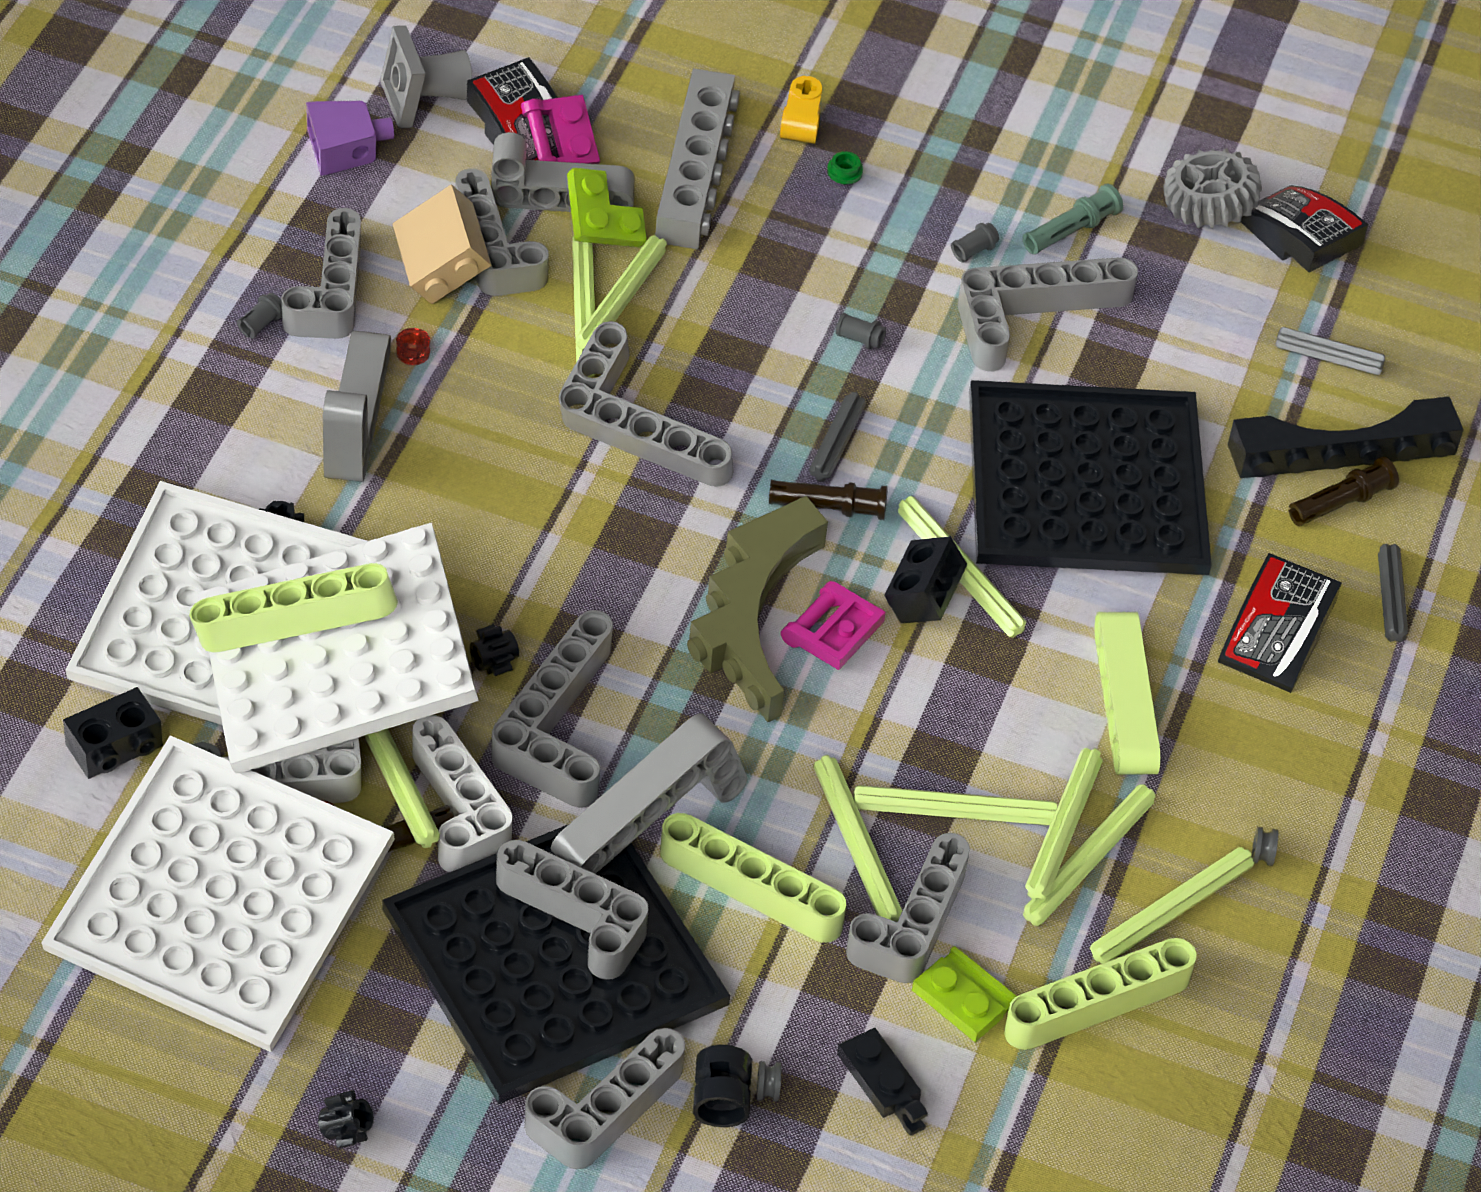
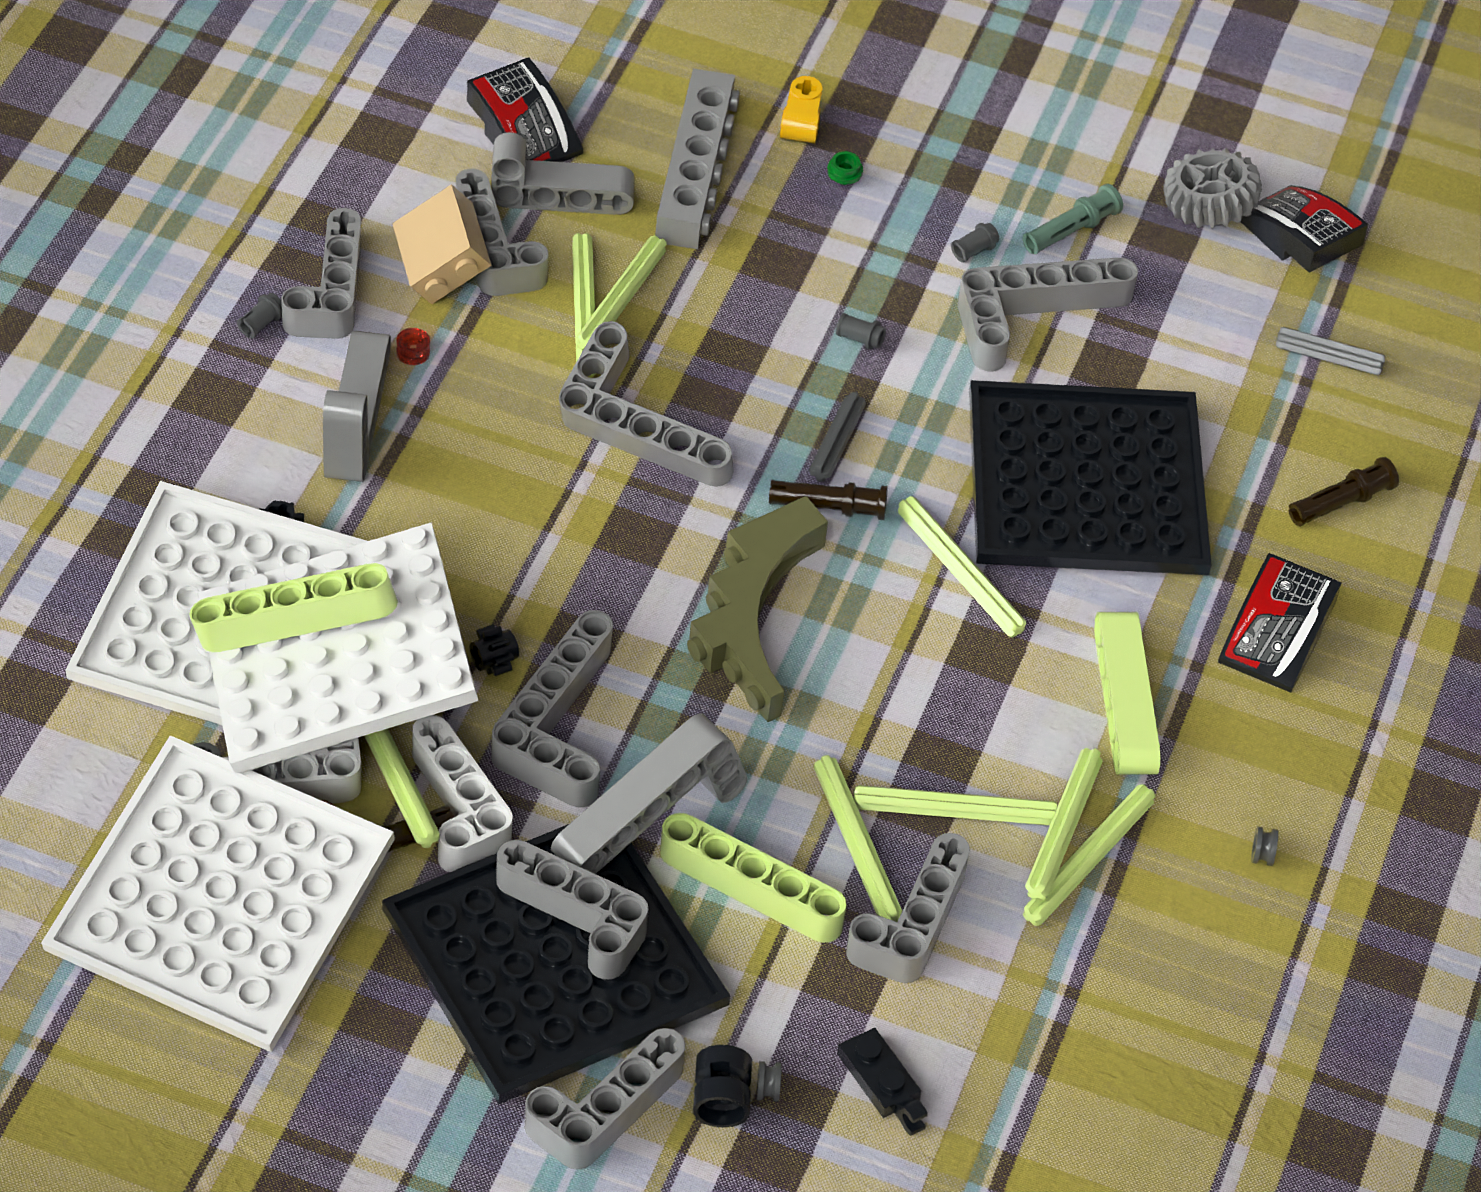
black brick [63,687,163,779] -> none
medium lavender torso [306,101,394,176] -> none
black gear [318,1090,374,1149] -> none
light grey plant [380,26,472,128] -> none
dark pink plate [521,94,600,164] -> none
lime plate [567,168,647,247] -> none
dark pink plate [780,581,886,670] -> none
black brick [884,536,967,623] -> none
lime plate [912,946,1017,1043] -> none
yellowish green beam [1004,938,1197,1050] -> none
yellowish green axle [1090,847,1254,964] -> none
black arch [1227,396,1464,479] -> none
dark grey axle [1378,543,1408,642] -> none

